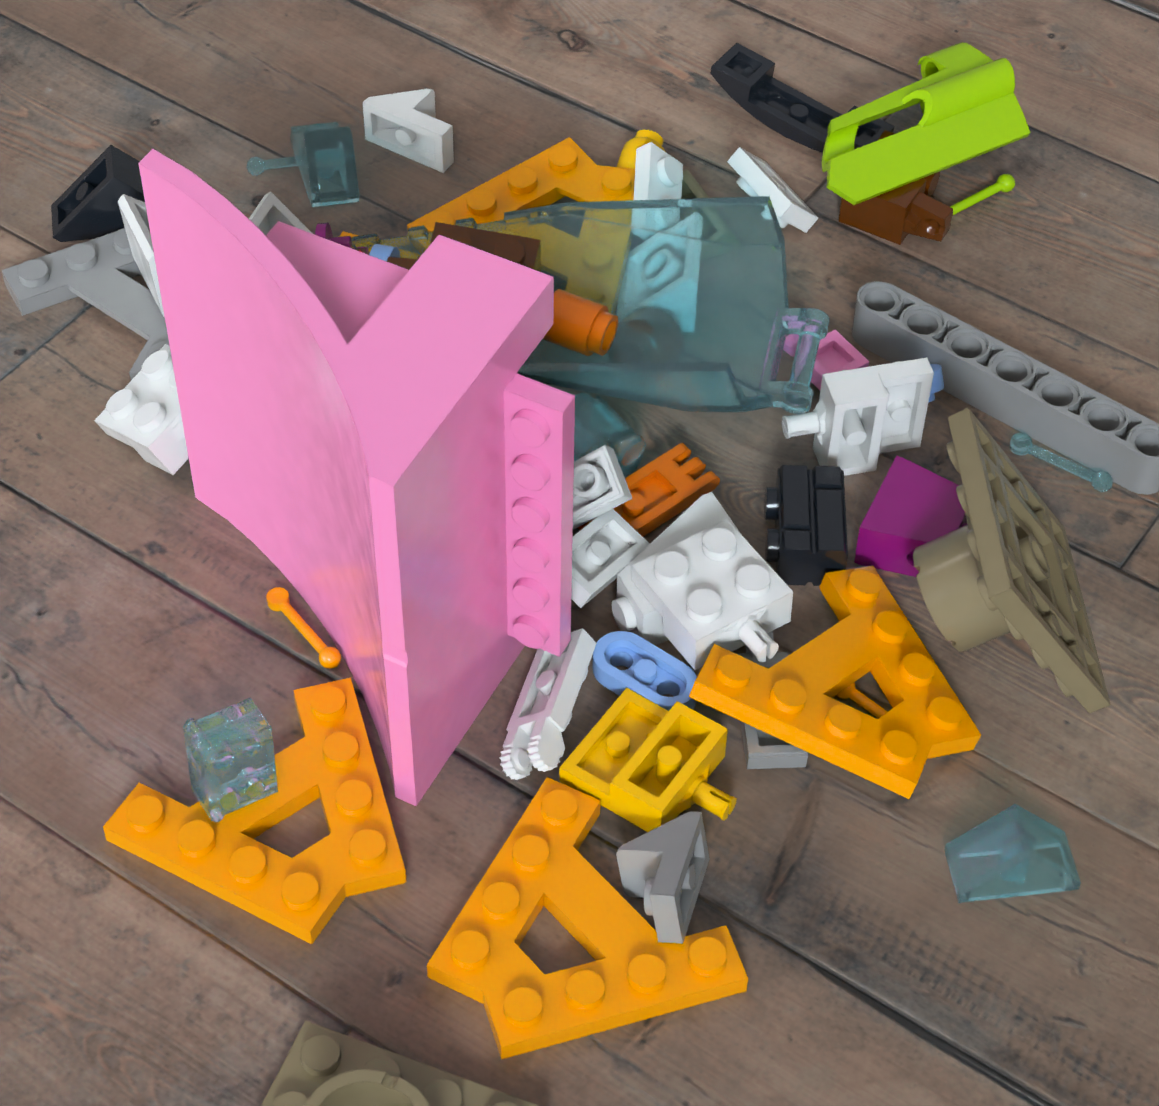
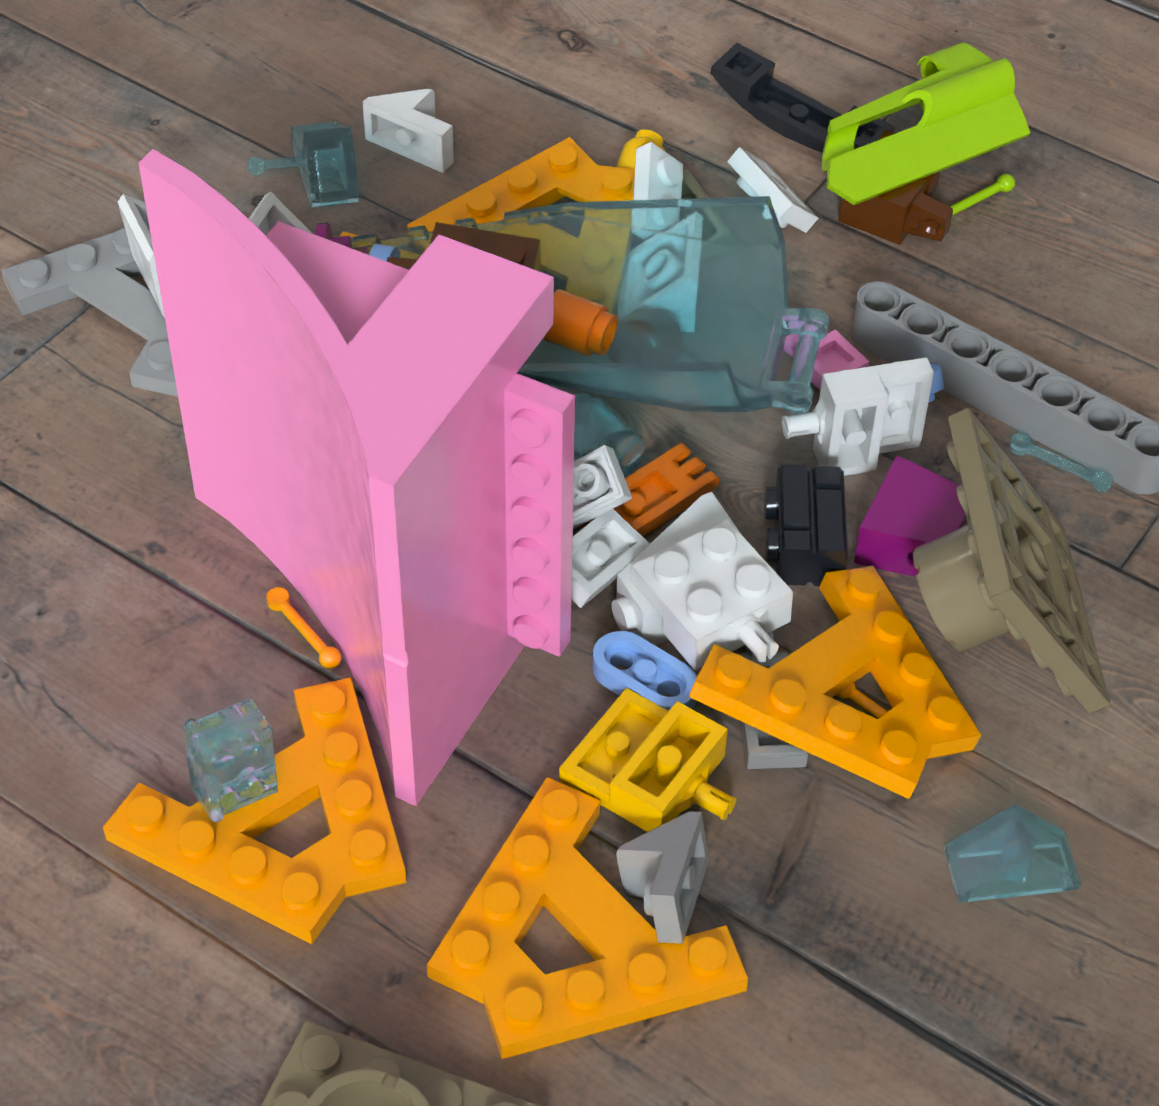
black slope [51,145,145,242] -> none
white plate [94,344,189,475] -> none
white hinge [499,628,597,780] -> none

